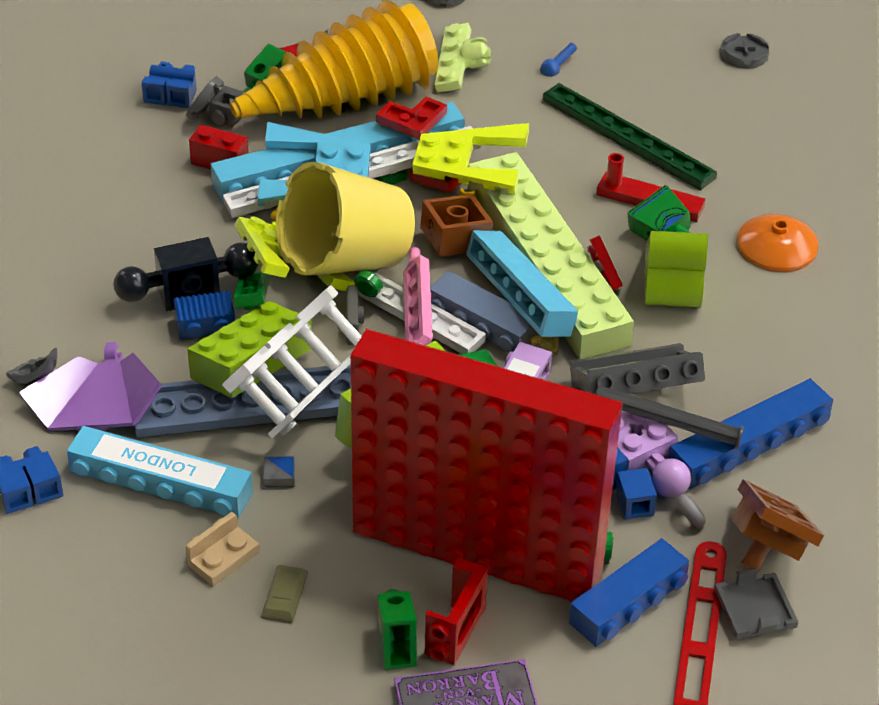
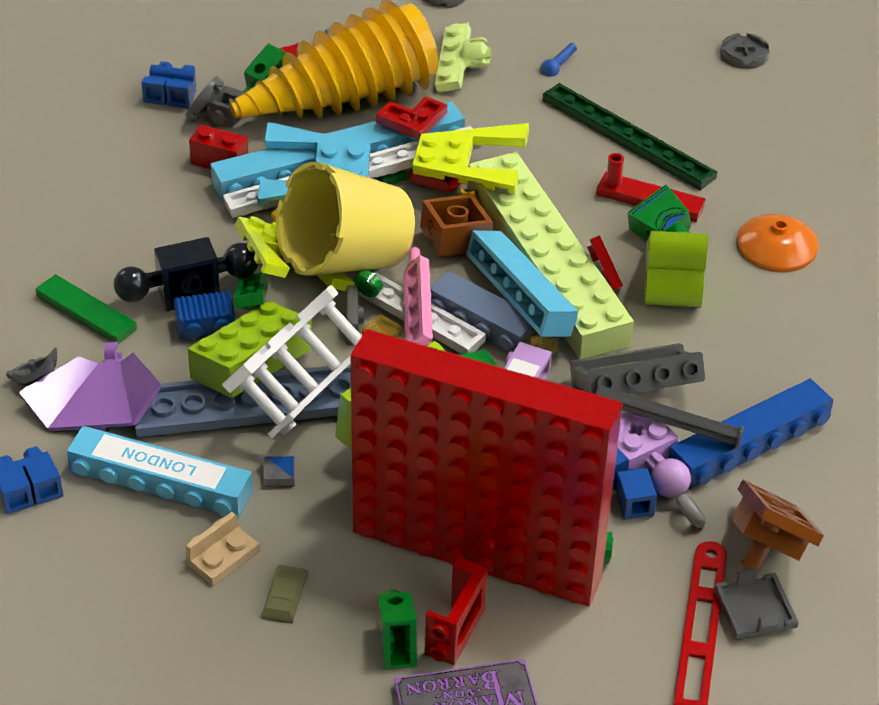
blue brick [569,538,690,647] -> none
none -> green tile [35,274,137,344]
none -> clear yellow tile [362,314,402,337]

